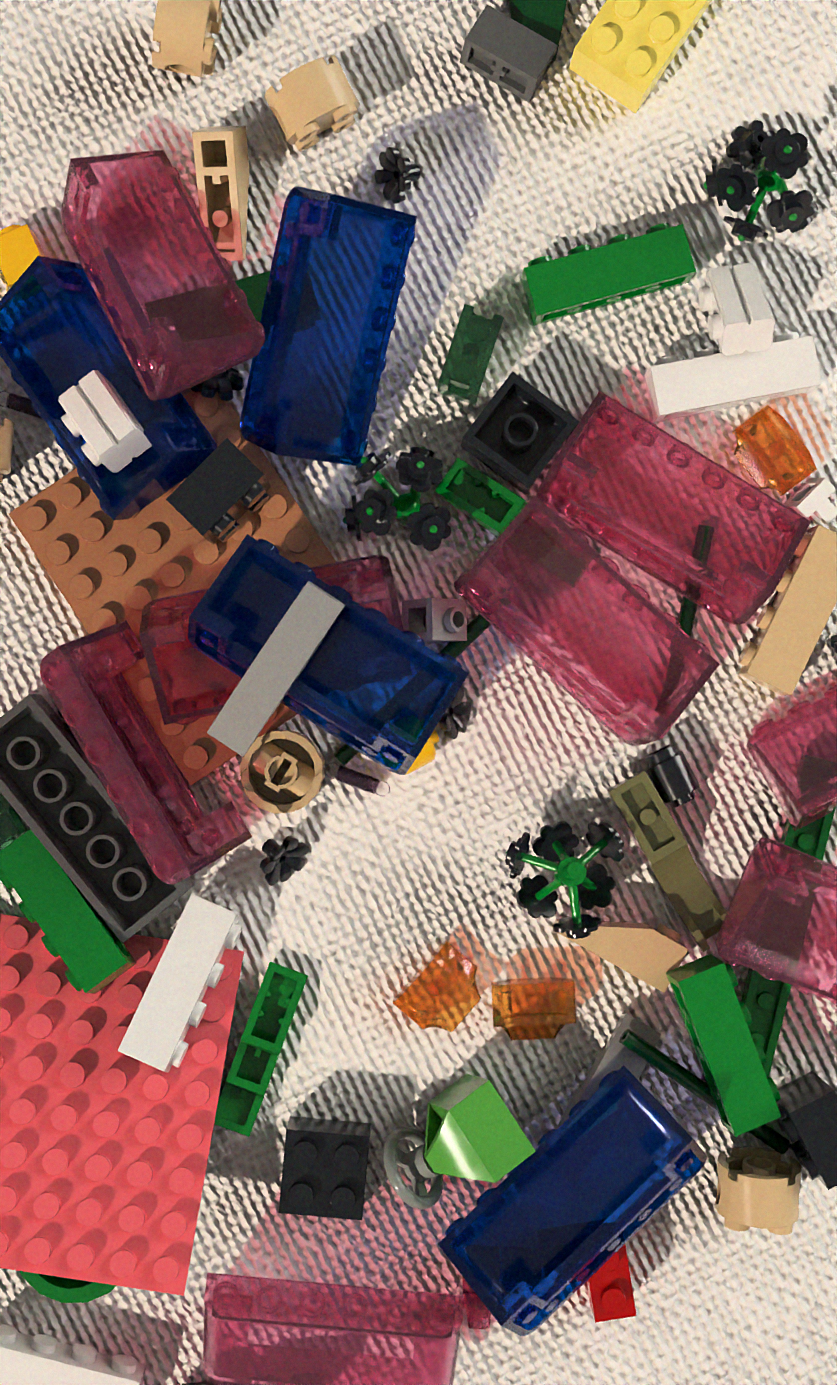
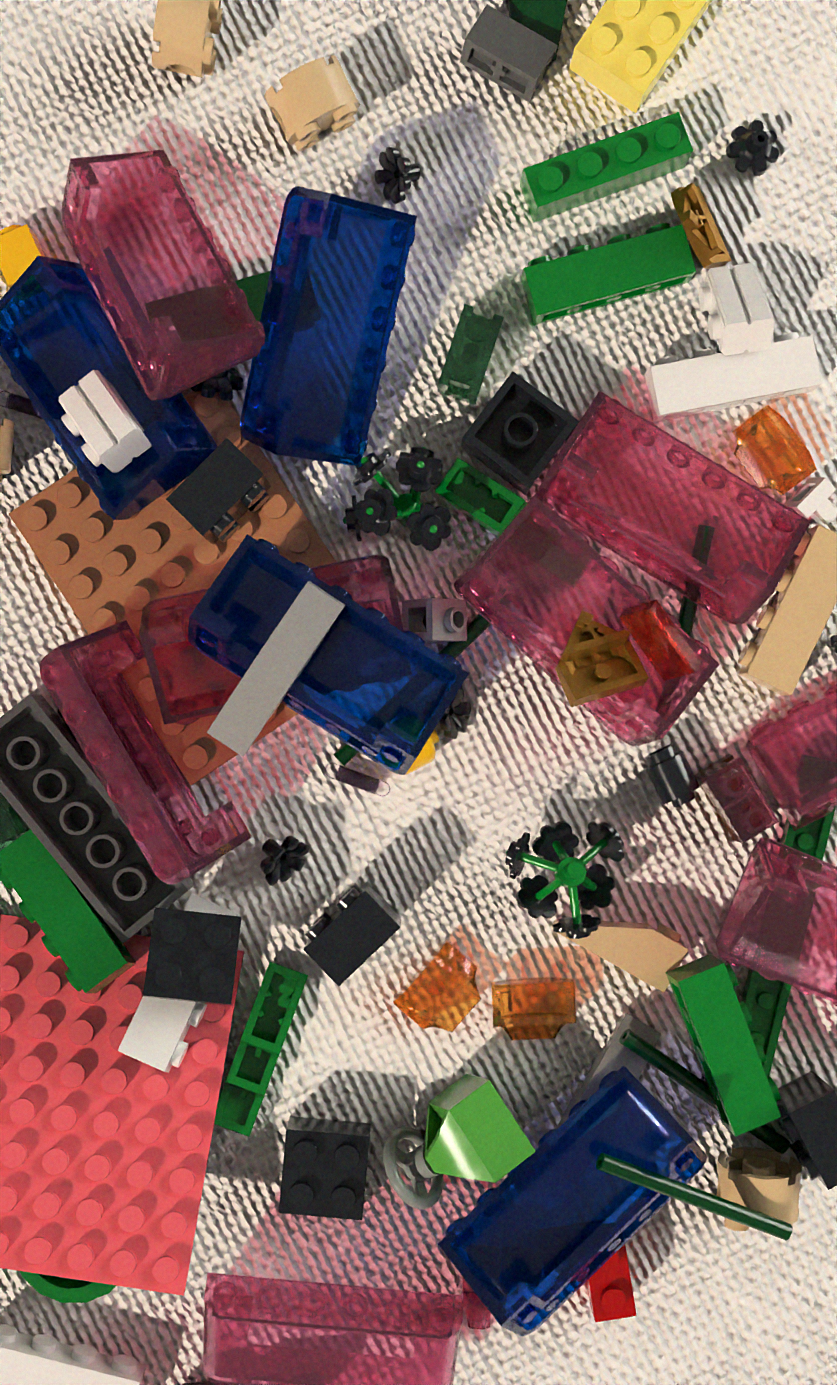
tan slope [192,126,249,261] -> none
tan brick [239,730,325,814] -> none
olive piece [607,770,739,952] -> none
black plant [704,128,818,242] -> none
none -> black brick [143,907,242,1006]
none -> black brick [303,881,401,987]
none -> green brick [519,112,693,223]
none -> pearl gold slope [555,610,649,707]
none -> dark green piece [596,1152,792,1241]
none -> clear red tile [619,599,702,681]
none -> pearl gold slope [671,183,732,269]
none -> clear pink hips [695,754,779,843]

